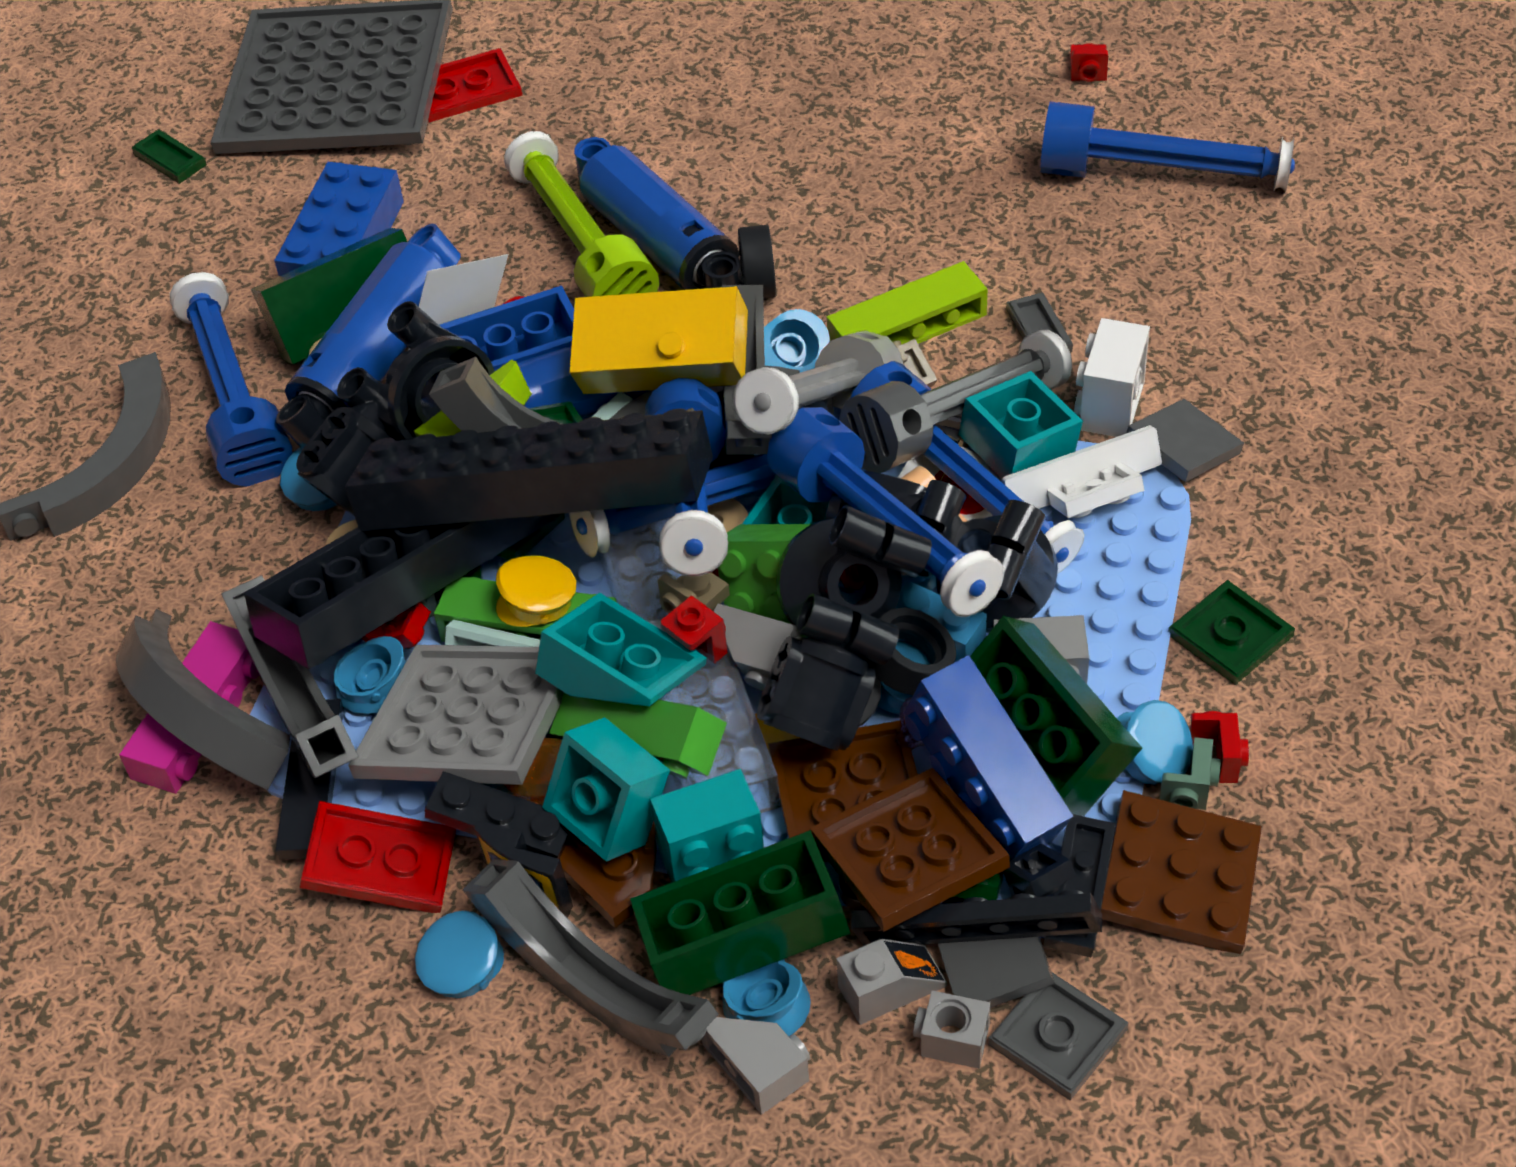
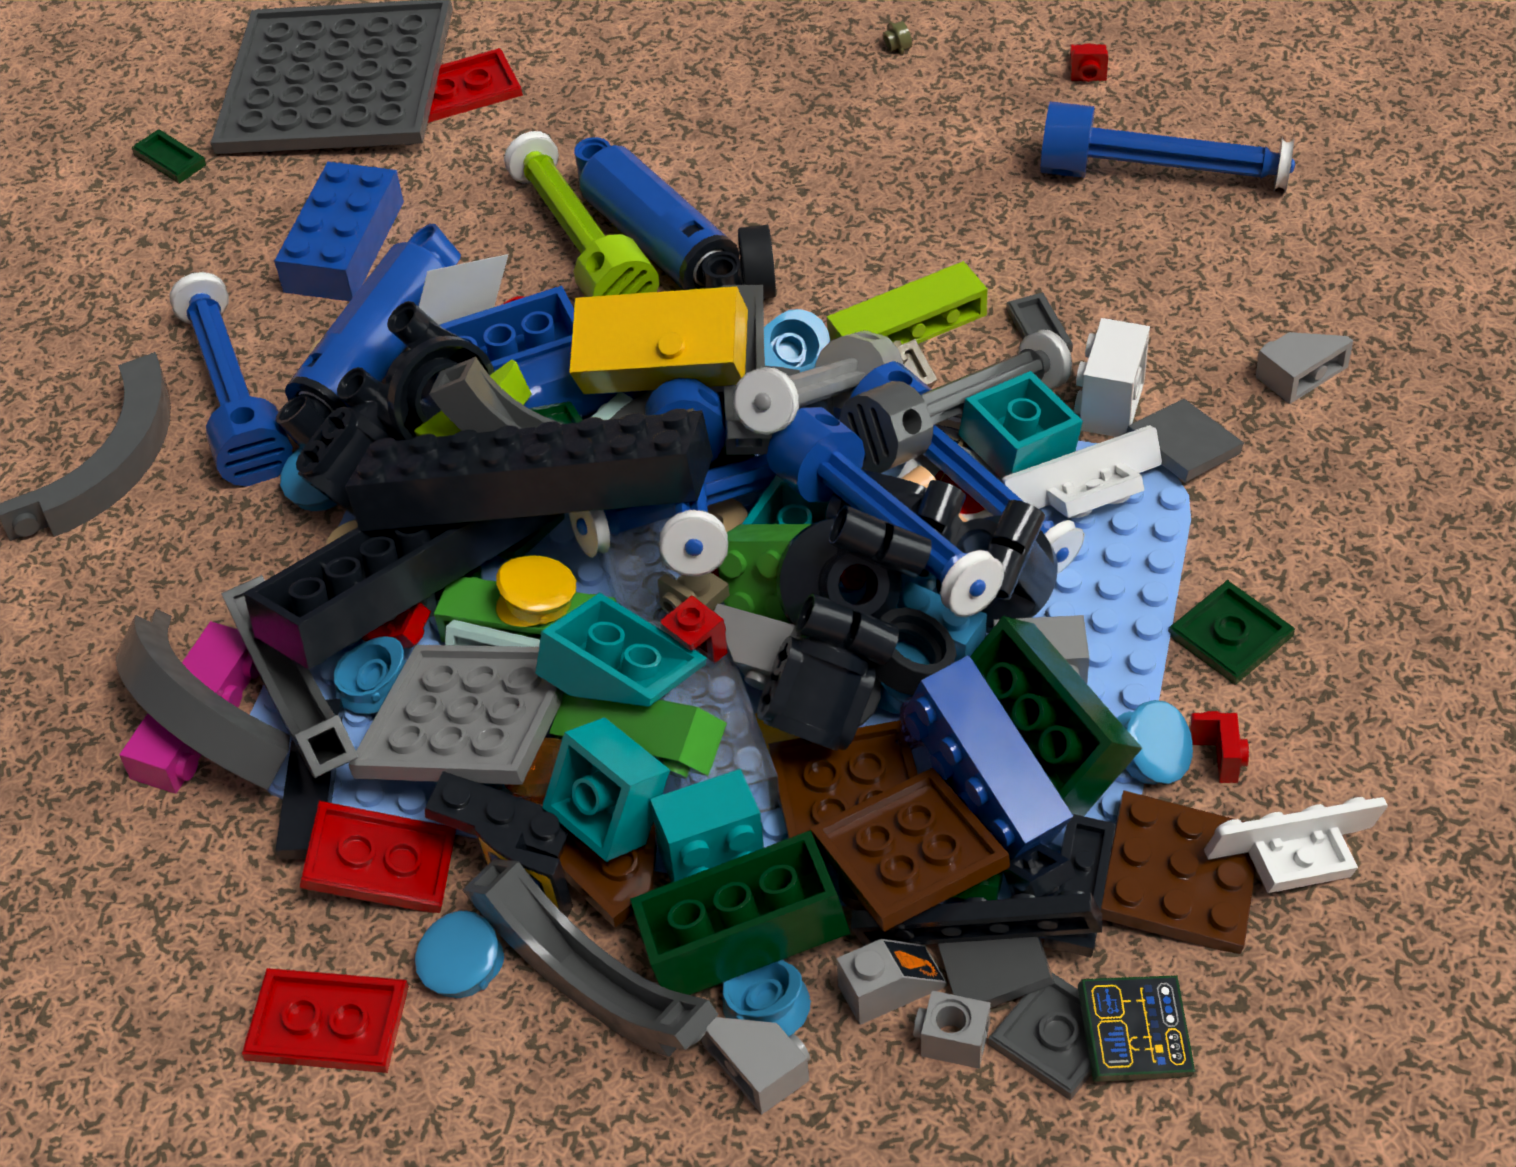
dark green brick [251,228,408,364] -> none
sand green bracket [1160,737,1221,810] -> none
none -> red tile [242,968,409,1073]
none -> olive plate [883,21,912,55]
none -> black tile [1077,975,1195,1082]
none -> white bracket [1204,797,1388,893]
none -> light grey slope [1255,332,1353,404]

